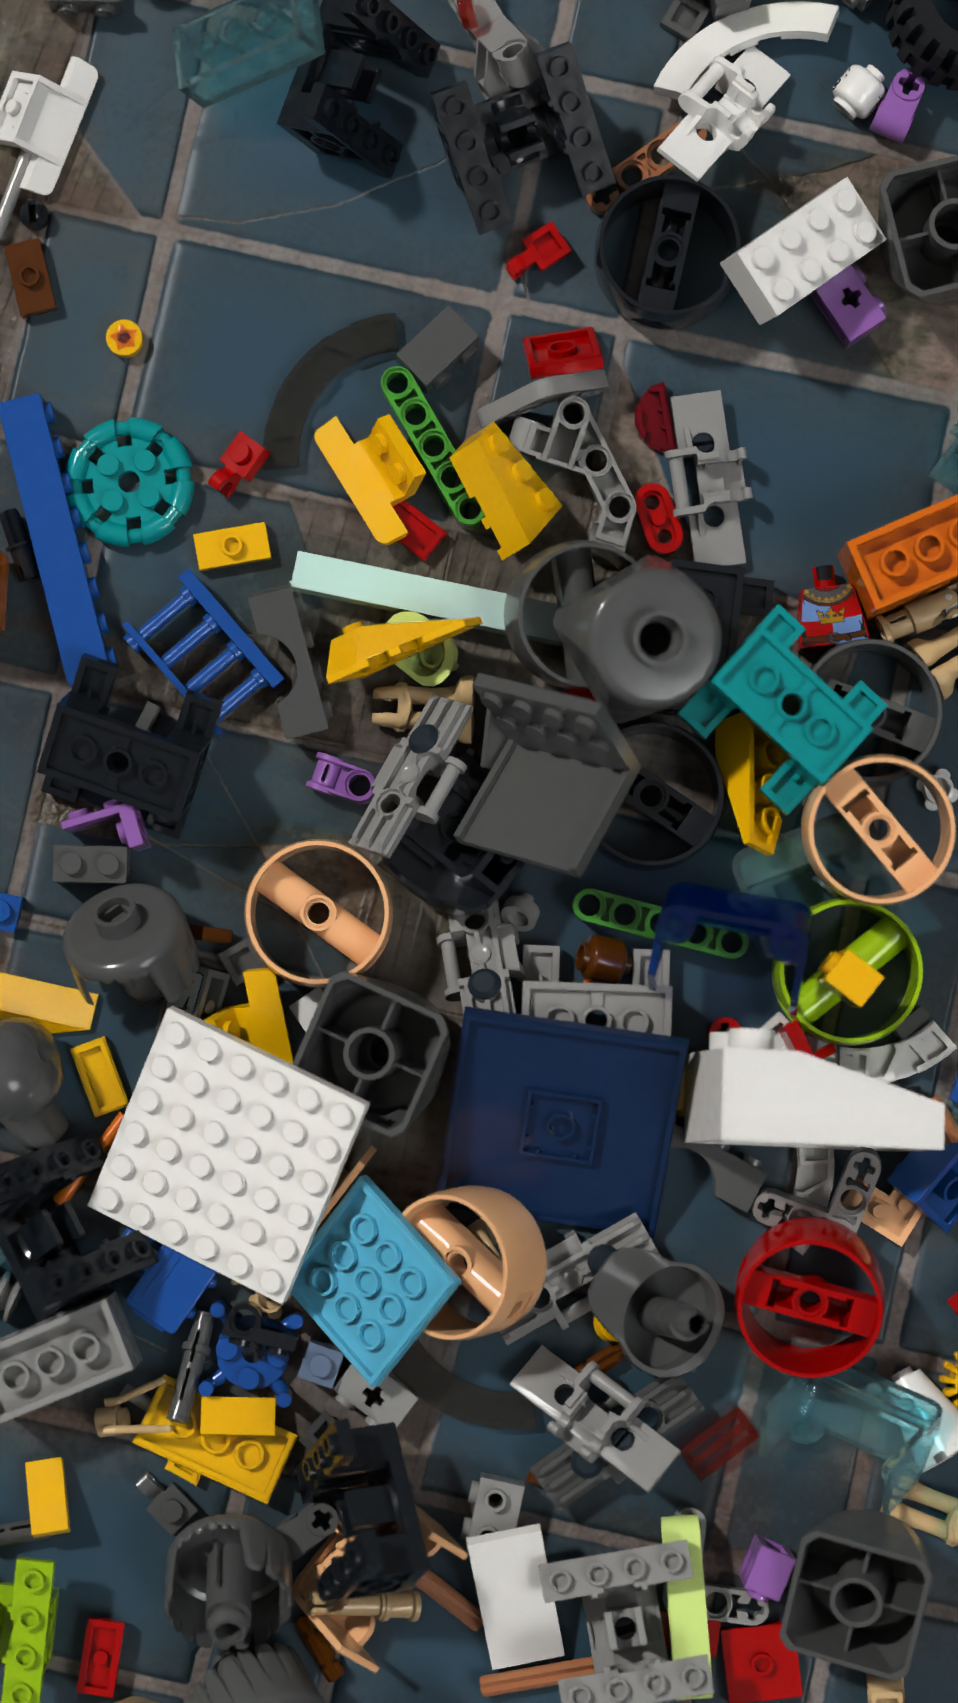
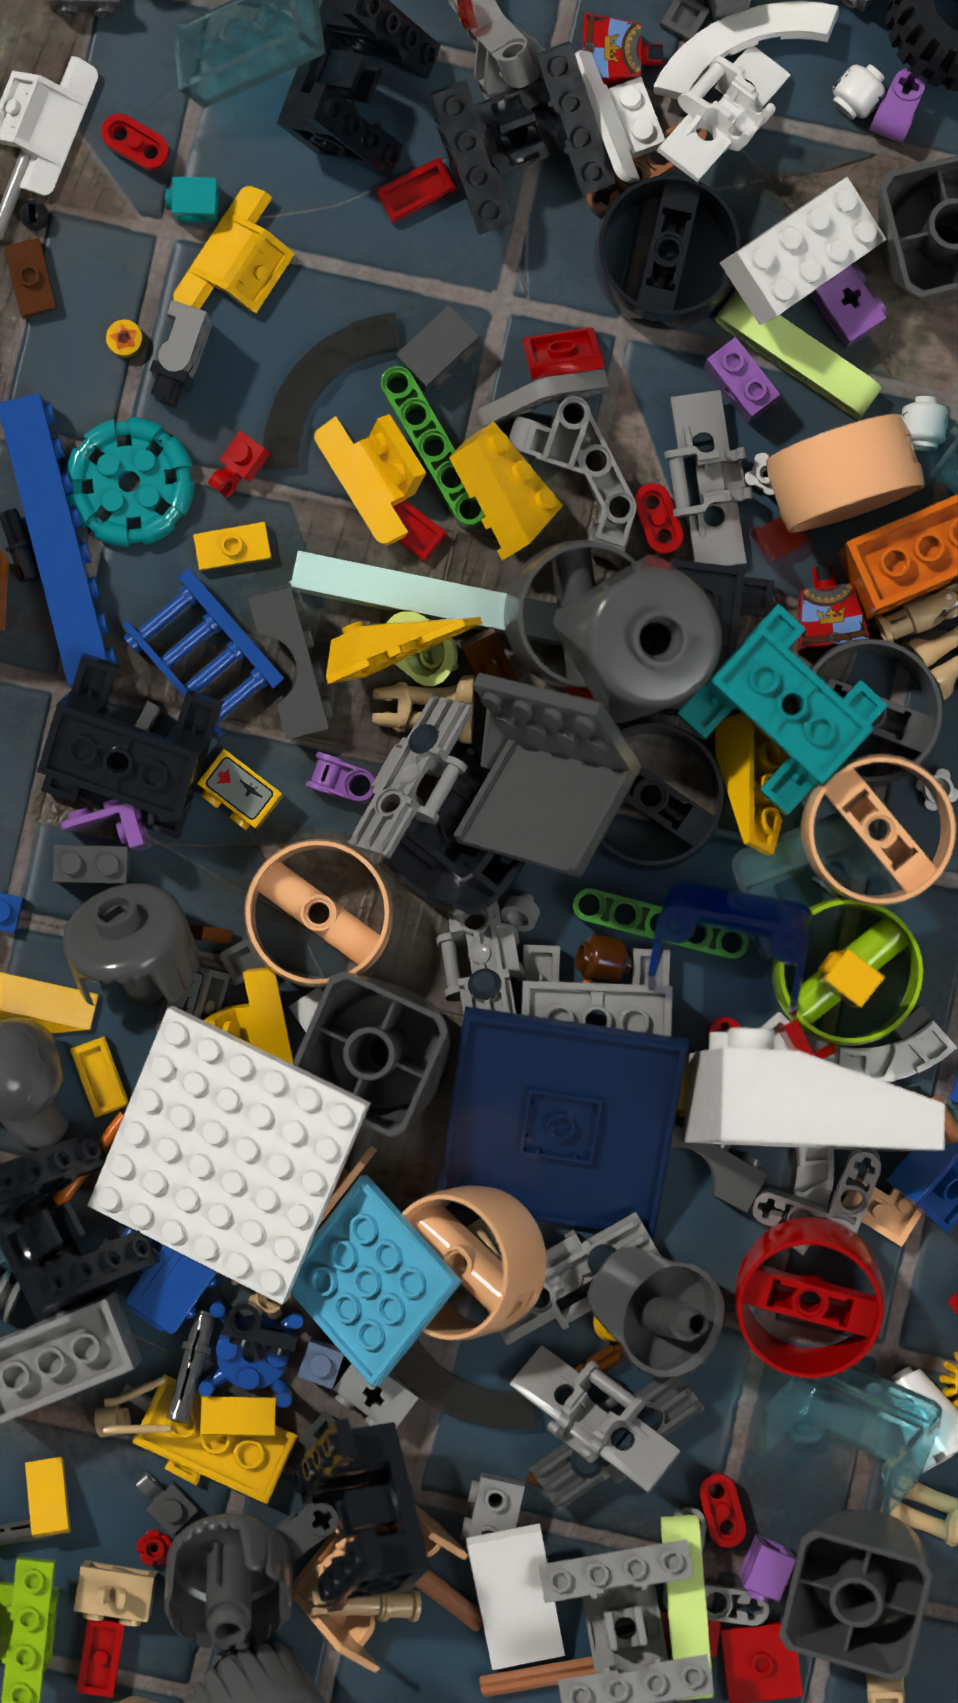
reddish brown axle [294,1613,345,1683] -> none
red plate [505,221,572,280] -> none
dark red tile [634,382,677,454] -> none
clear red tile [679,1405,760,1481] -> none
none -> tan brick [74,1560,158,1626]
none -> red plate [101,113,170,171]
none -> red plate [136,1529,172,1566]
none -> light grey hips [150,300,213,408]
none -> teal brick [165,177,219,223]
none -> yellow plate [173,186,295,314]
none -> brick [197,749,284,830]
none -> red tile [375,157,456,224]
none -> reddish brown plate [460,627,518,682]
none -> white plate [575,50,665,184]
none -> torso [582,13,663,88]
none -> red plate [698,1472,746,1548]
none -> medium lavender brick [704,337,780,424]
none -> yellowish green beam [714,288,881,419]
none -> white plate [745,453,774,496]
none -> clear red bracket [750,516,811,566]
none -> light nougat cylinder [766,414,925,533]
none -> white head [902,396,949,451]

